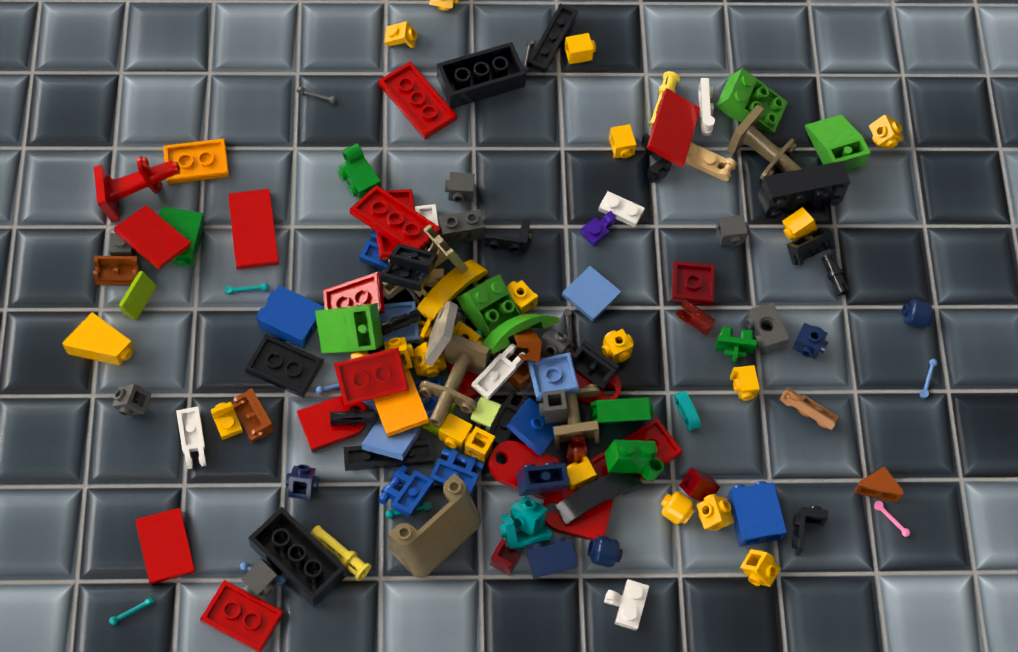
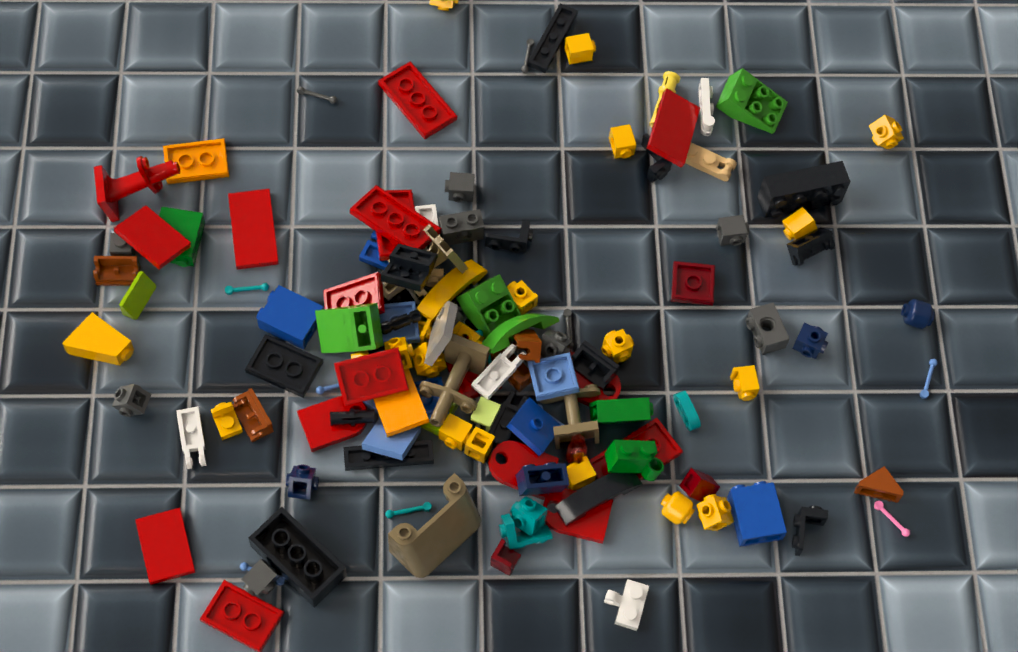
teal hinge [109,597,155,625] -> none
light yellow pin [310,525,371,581] -> none
green hinge [337,143,381,200] -> none
blue plate [378,465,434,518] -> none
yellow bracket [384,21,417,48] -> none
blue plate [429,447,485,495] -> none
black brick [437,42,526,109] -> none
dark blue brick [526,537,578,578] -> none
dark grey brick [539,389,567,424] -> none
medium blue tile [561,266,621,322] -> none
dark purple plate [580,211,616,247] -> none
dark blue head [587,535,623,568] -> none
white plate [598,191,645,227] -> none
clear red hinge [676,300,716,336] -> none
green hips [715,327,757,363] -> none
dark tan piece [726,104,802,180] -> none
yellow brick [740,549,781,587] -> none
medium nougat hinge [780,387,840,430] -> none
bright green slope [805,114,871,171] -> none
black pin [822,253,850,296] -> none

